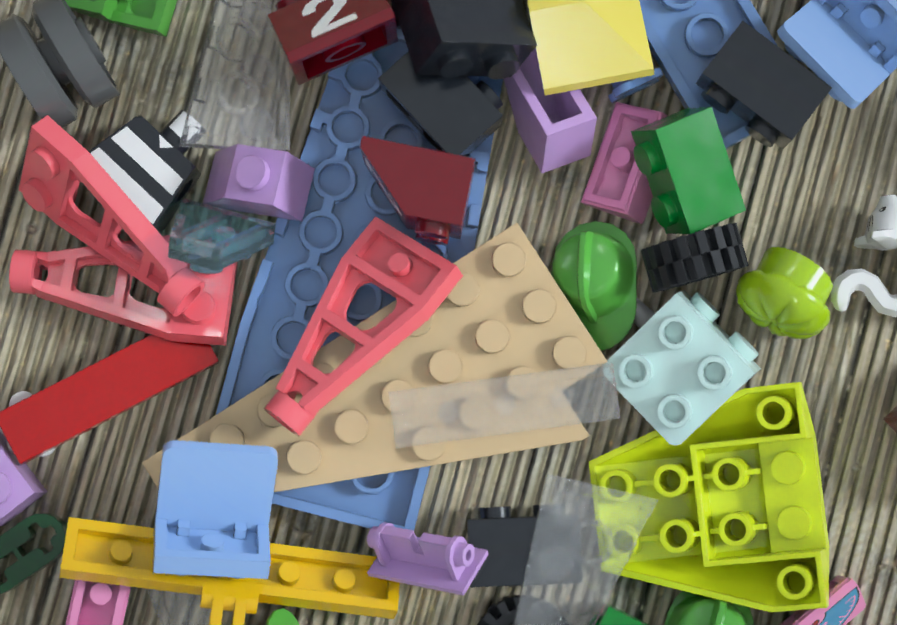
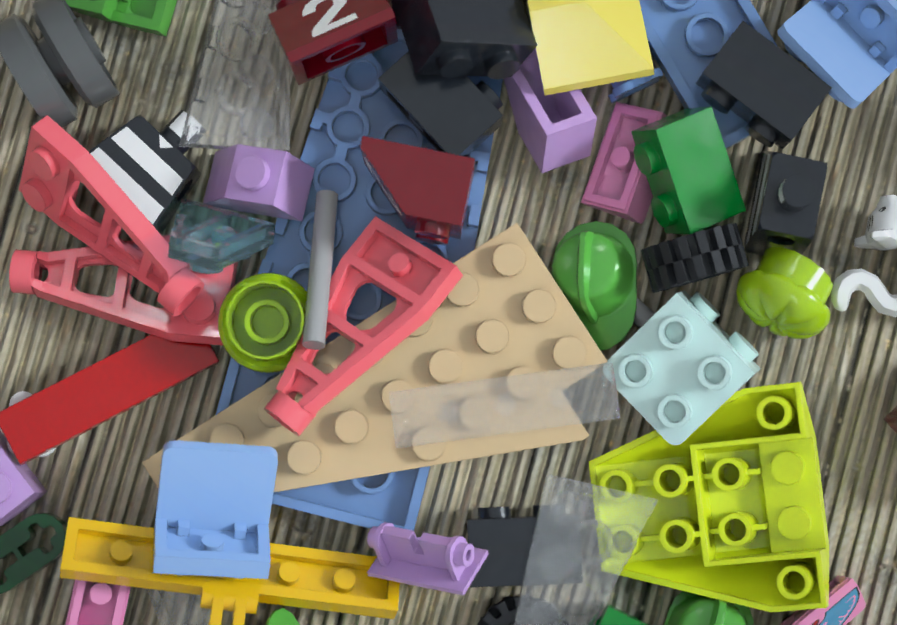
none -> lime piece [218,273,307,373]
none -> light grey bar [302,190,338,350]
none -> black torso [743,151,827,256]

